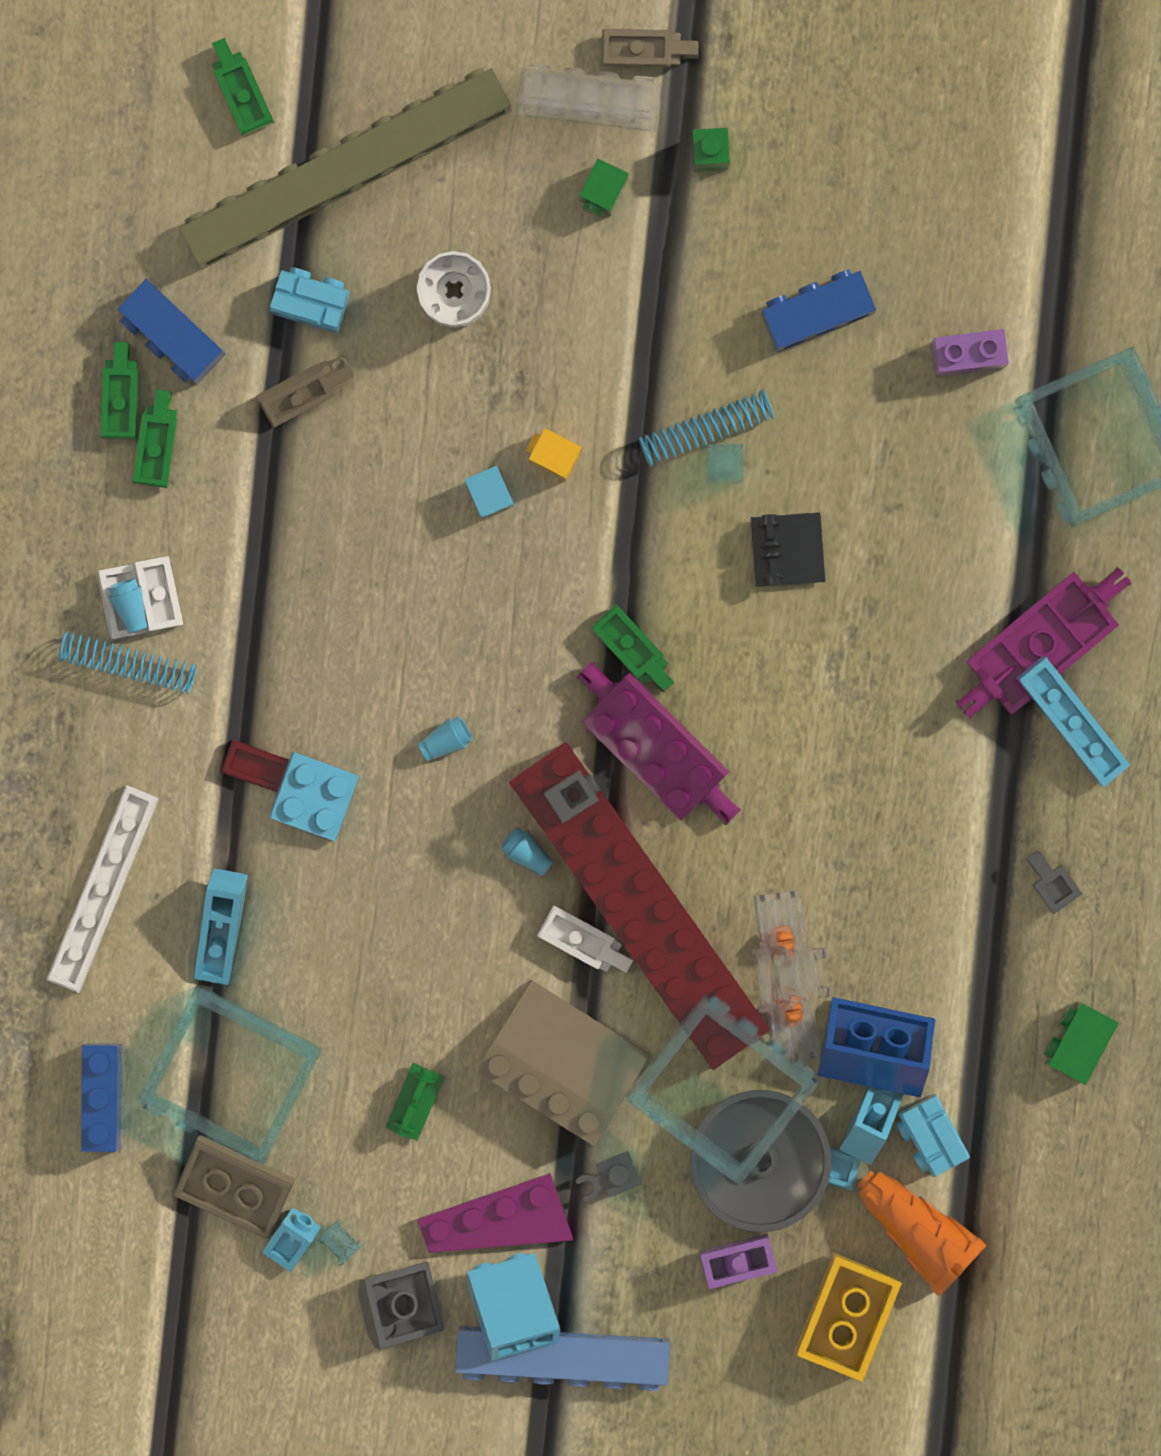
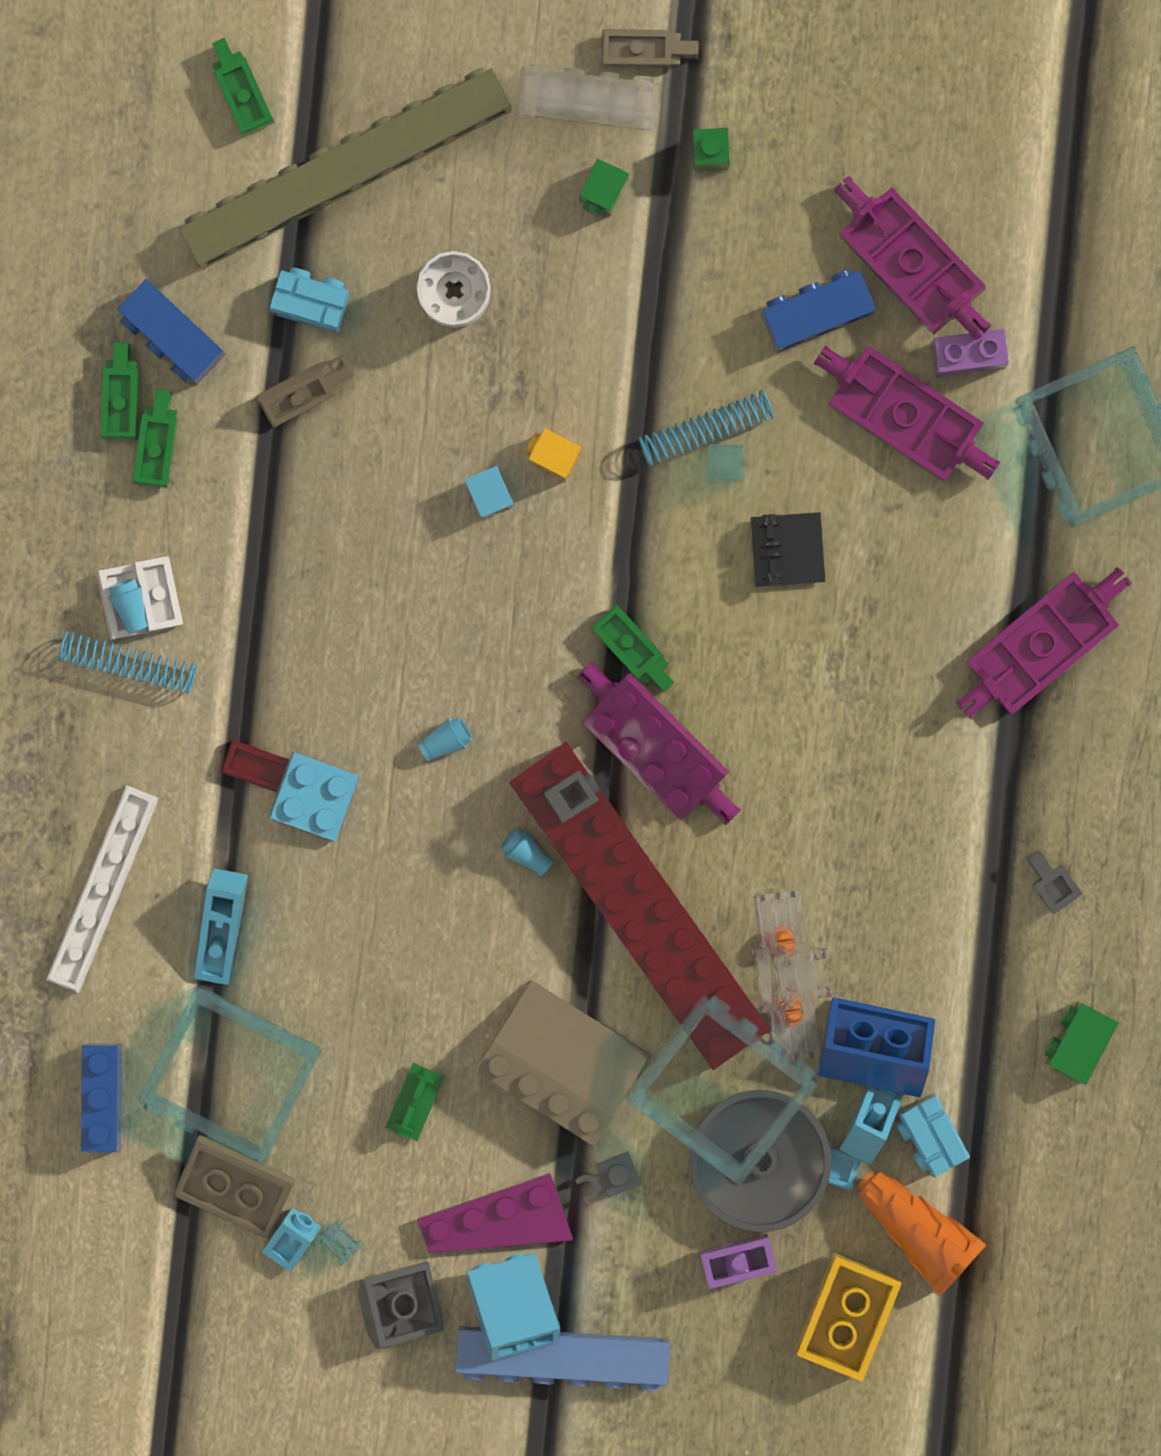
white hinge [537,905,634,973] -> none
medium azure plate [1016,656,1130,787] -> none
none -> magenta plate [813,345,1000,482]
none -> magenta plate [834,176,991,340]

